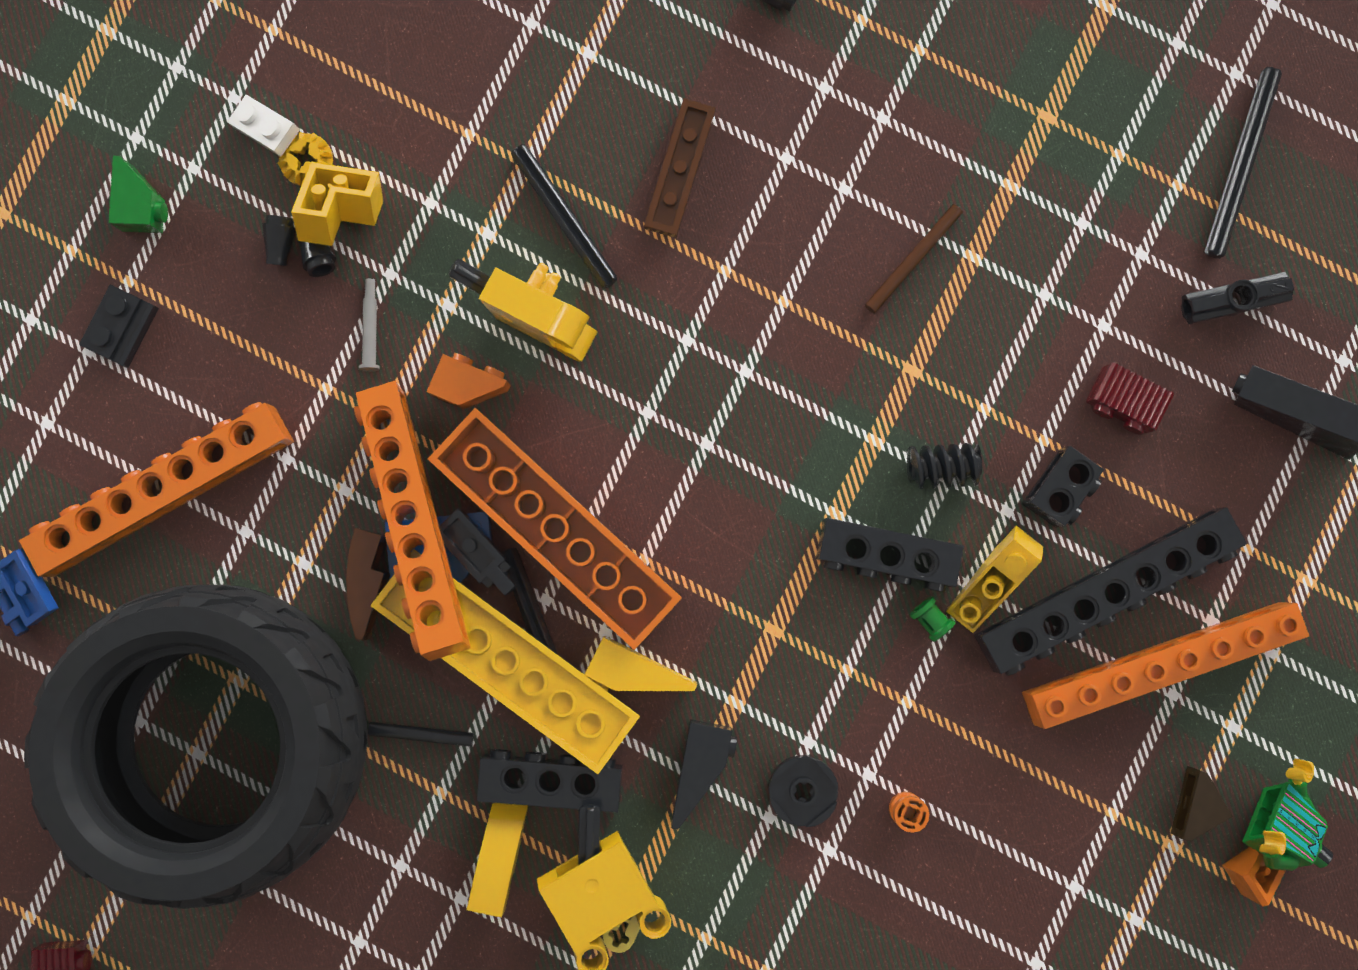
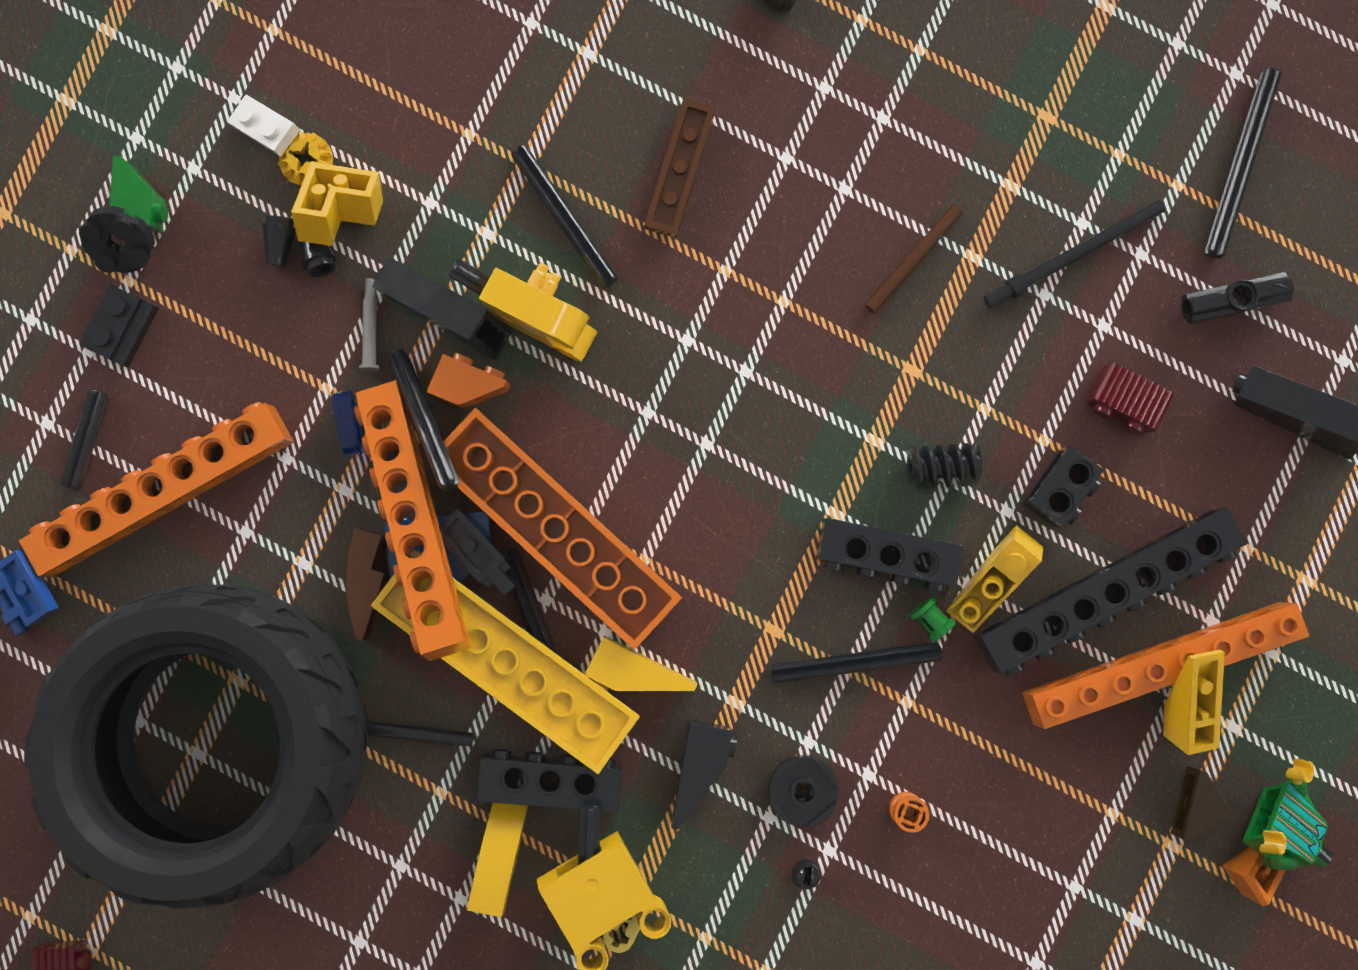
none -> black axle [60,390,109,490]
none -> black plate [78,206,155,273]
none -> clear blue beam [332,390,365,457]
none -> black slope [372,257,512,360]
none -> black axle [389,349,459,492]
none -> black axle [771,642,942,683]
none -> black hinge [792,859,821,889]
none -> black bar [984,200,1165,309]
none -> yellow slope [1163,650,1225,755]

